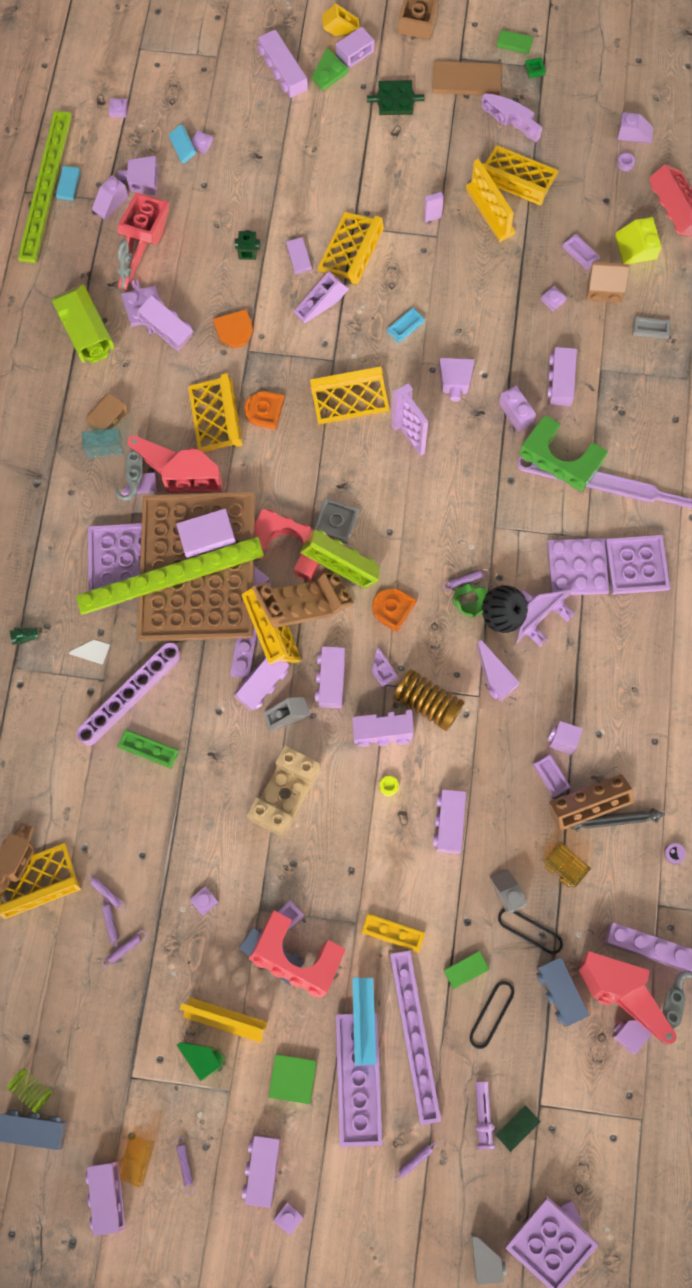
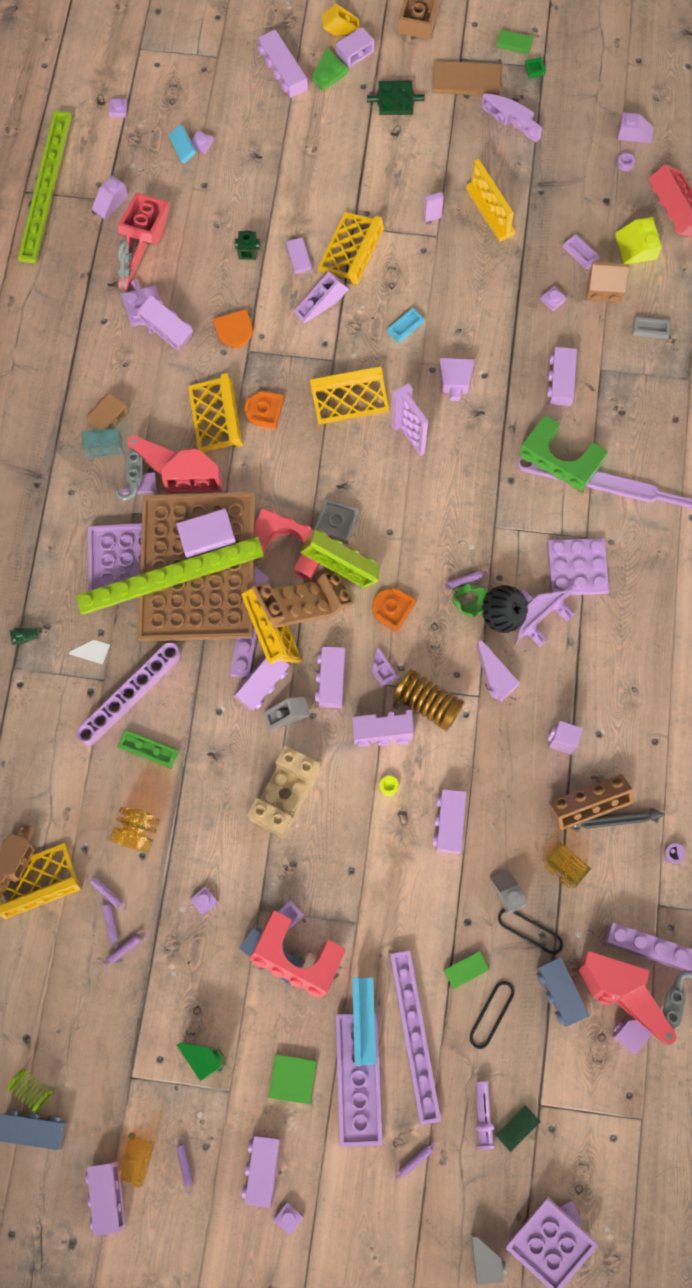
lime brick [51,284,114,363] -> none
medium azure tile [56,166,81,201] -> none
lavender torso [118,156,158,195] -> none
yellow fence [180,997,268,1043] -> none
yellow tile [361,913,425,953] -> none
yellow fence [482,145,559,206] -> none
lavender brick [499,385,536,432] -> none
lavender tile [533,754,571,798] -> none
lavender plate [605,535,670,595] -> none
none -> clear yellow wheel [109,807,160,853]

